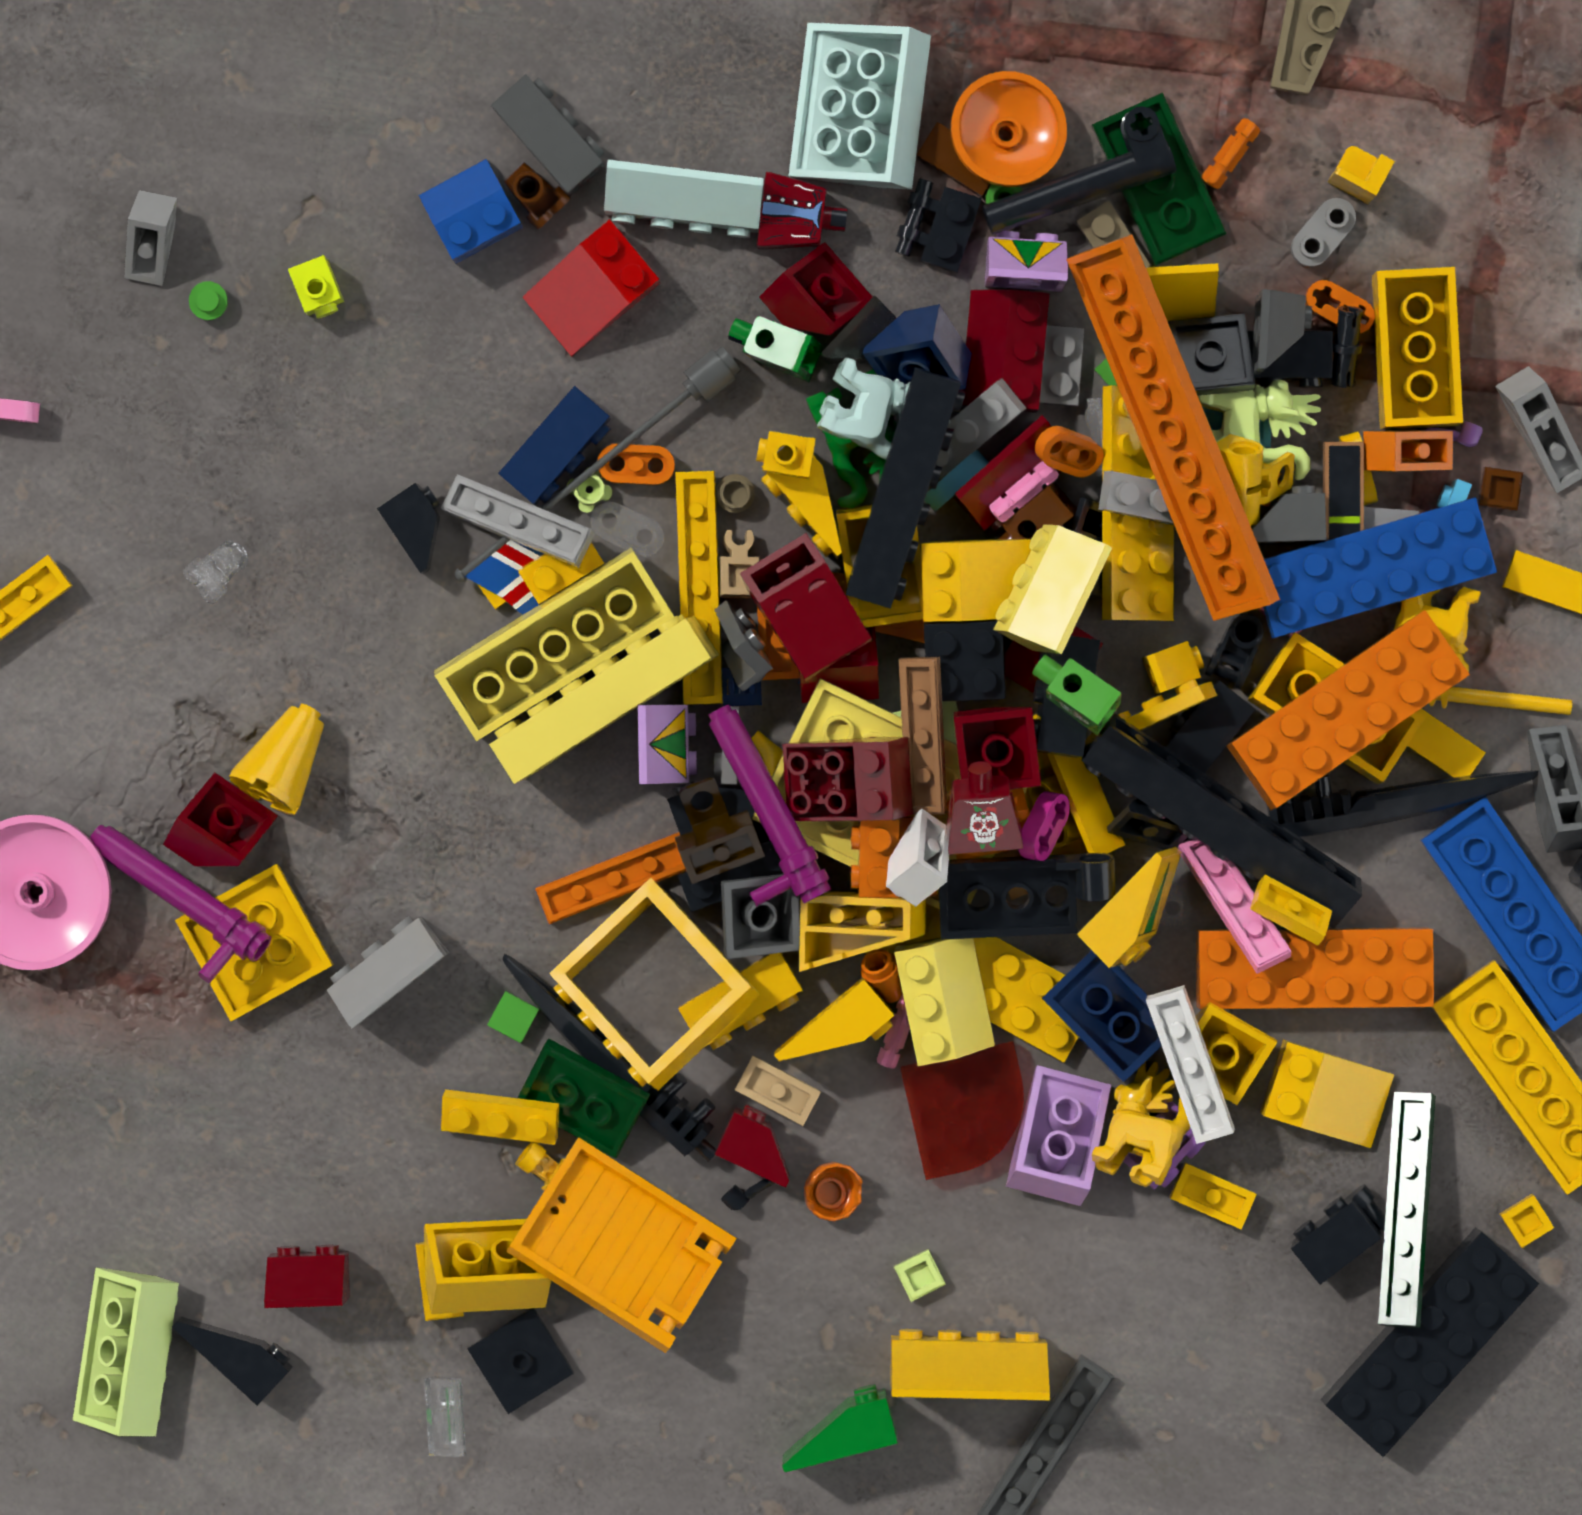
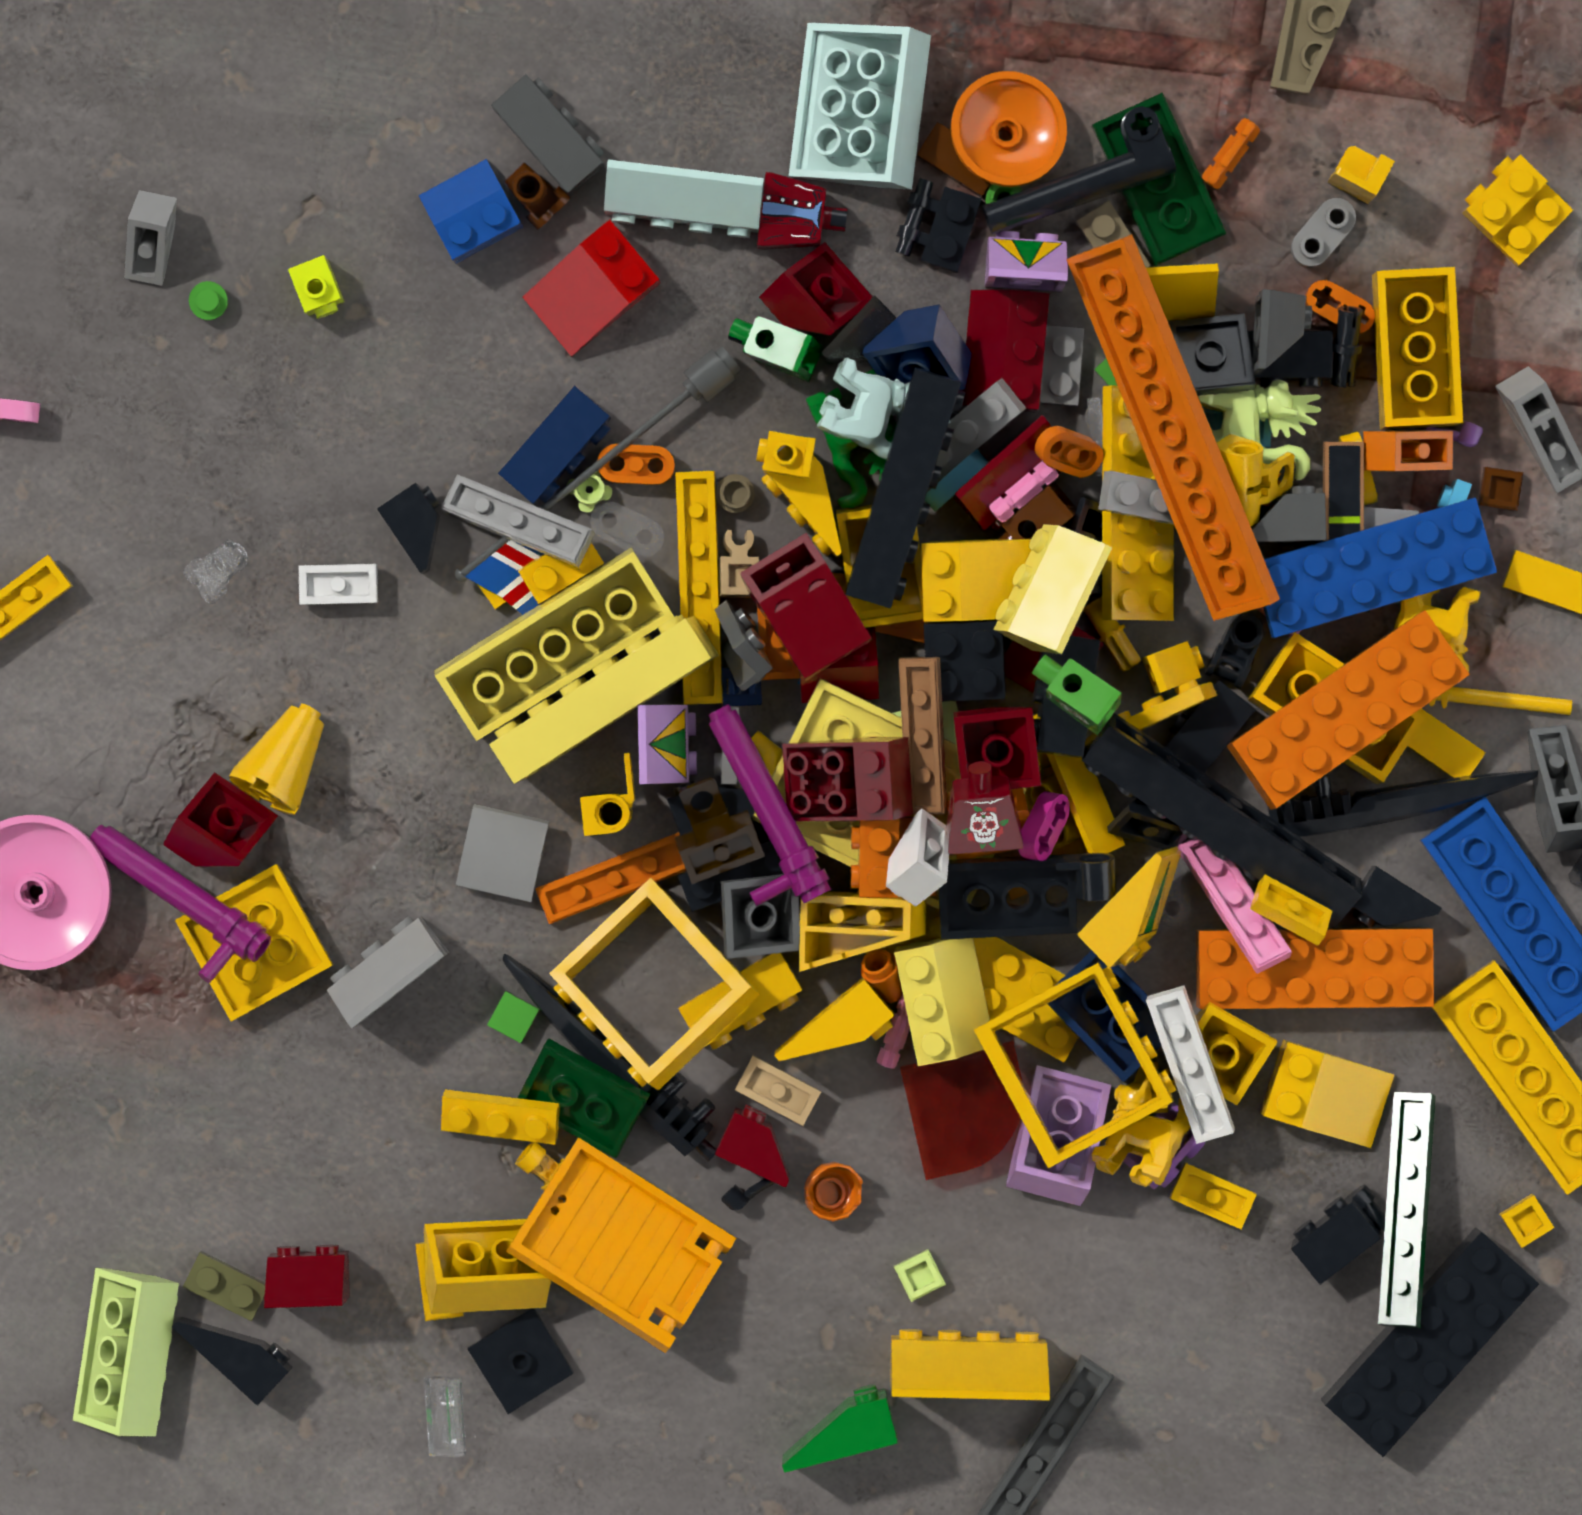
none -> olive plate [183,1251,265,1322]
none -> white plate [299,564,378,605]
none -> light grey slope [456,804,550,902]
none -> yellow piece [580,753,636,836]
none -> yellow window [974,963,1177,1168]
none -> yellow axle [1083,596,1141,672]
none -> black slope [1352,865,1442,928]
none -> yellow plate [1462,154,1573,267]

